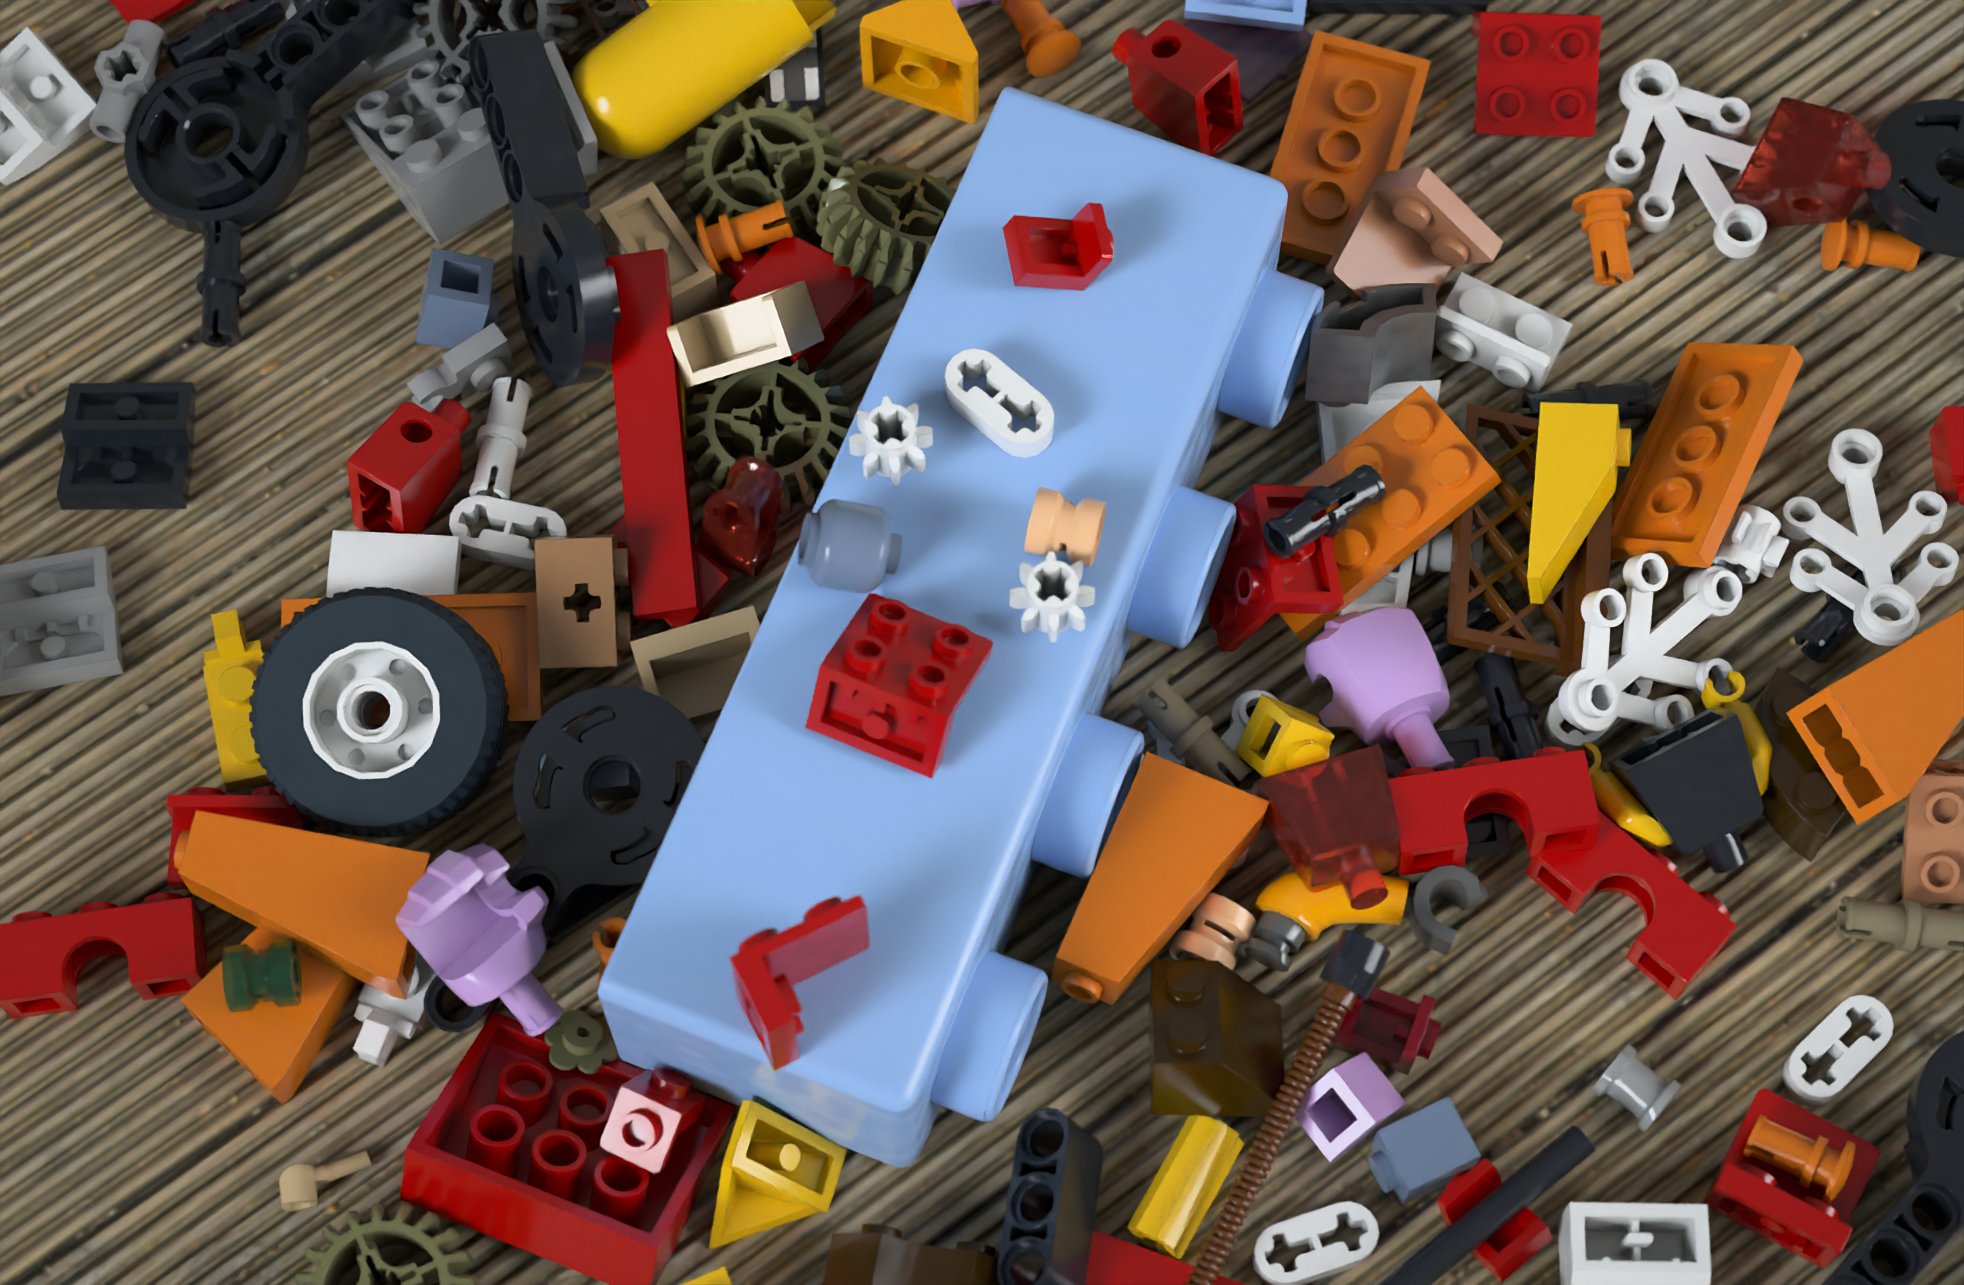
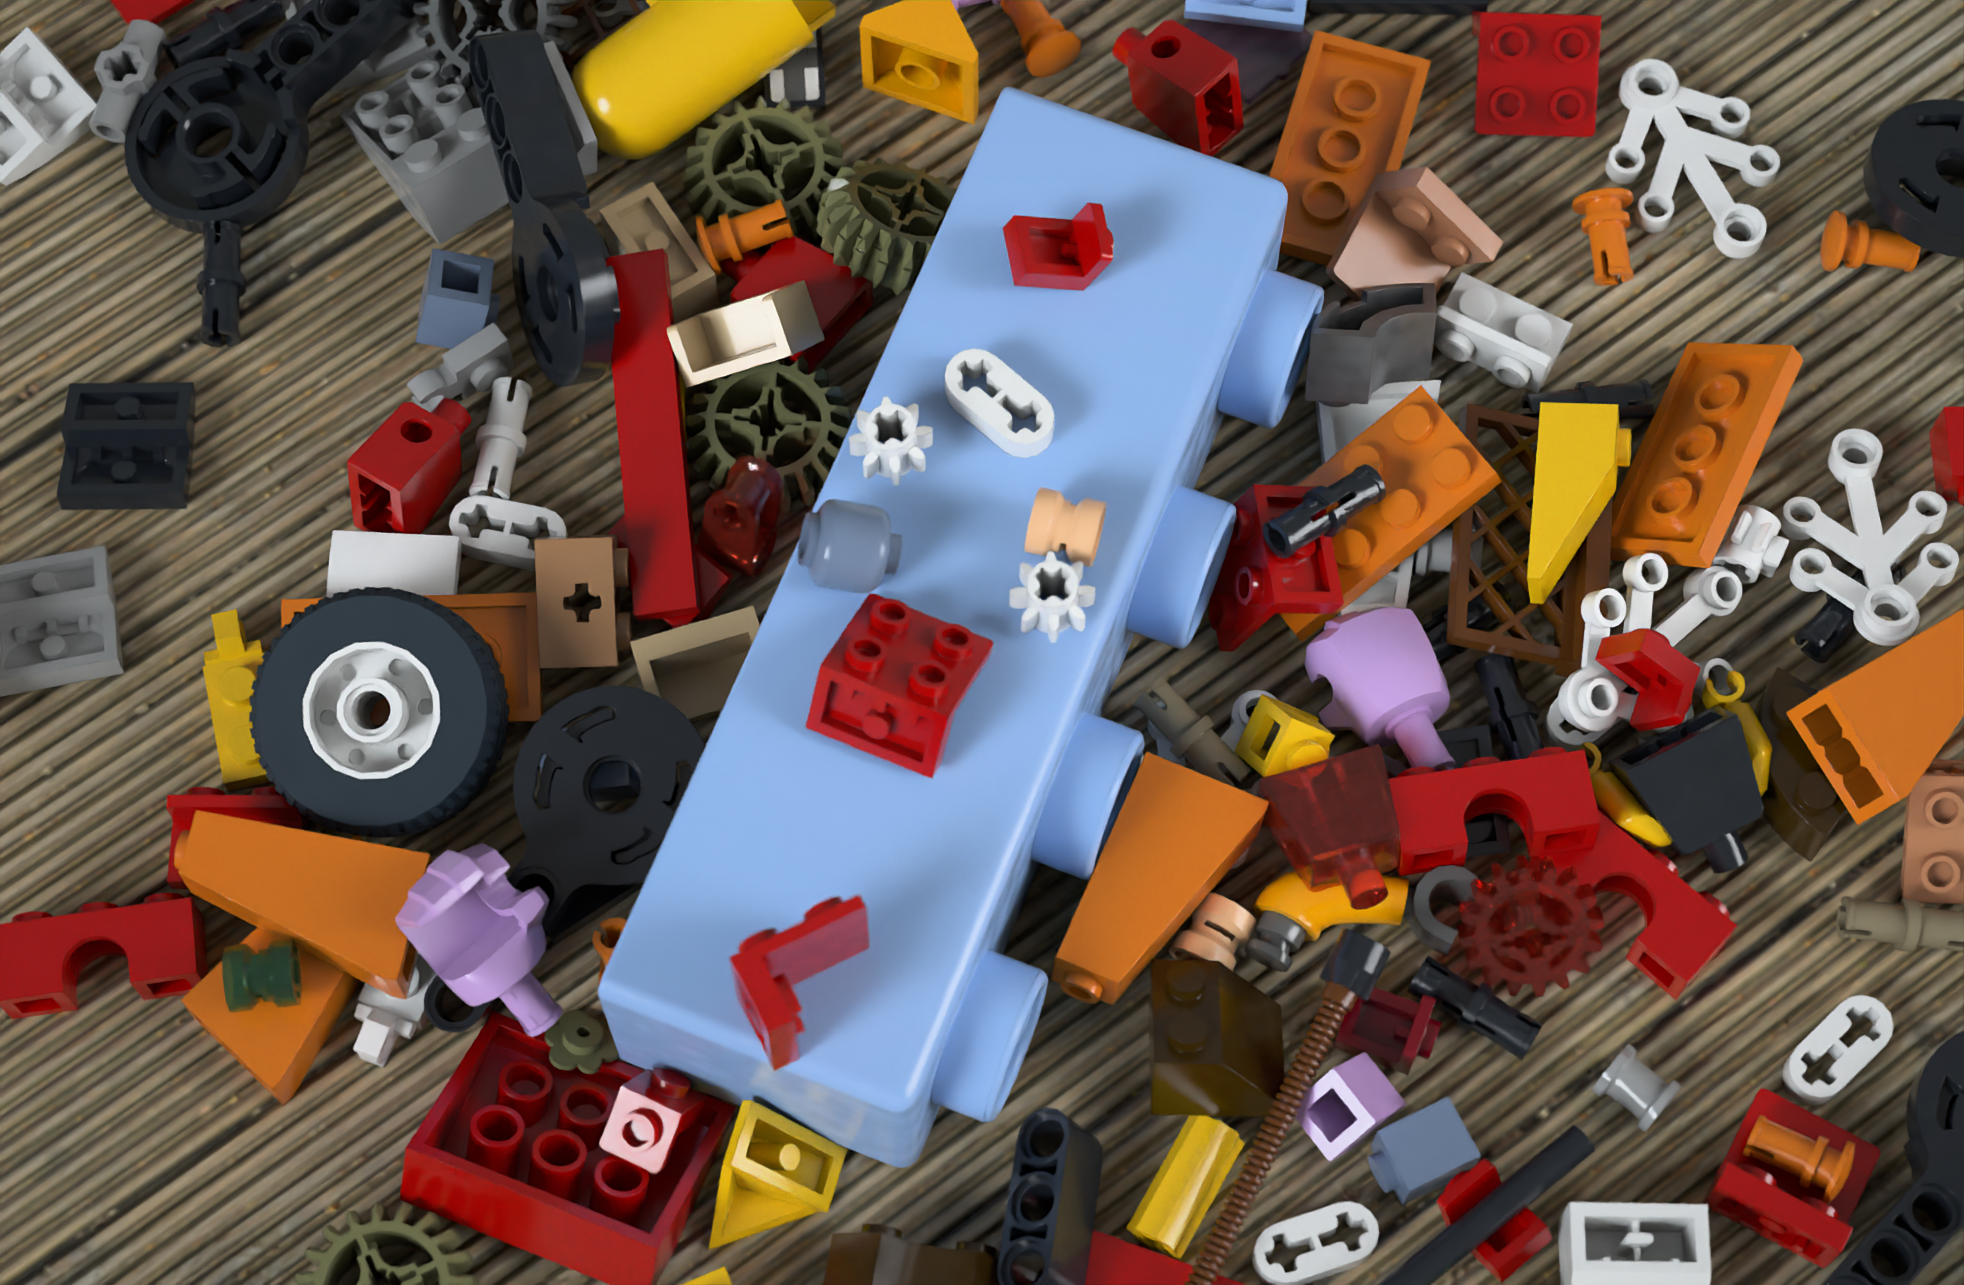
tan hand [279,1151,371,1211] -> none
clear red torso [1732,97,1892,228] -> none
none -> black pin [1407,955,1543,1061]
none -> clear red gear [1457,855,1604,997]
none -> red bracket [1595,628,1701,732]

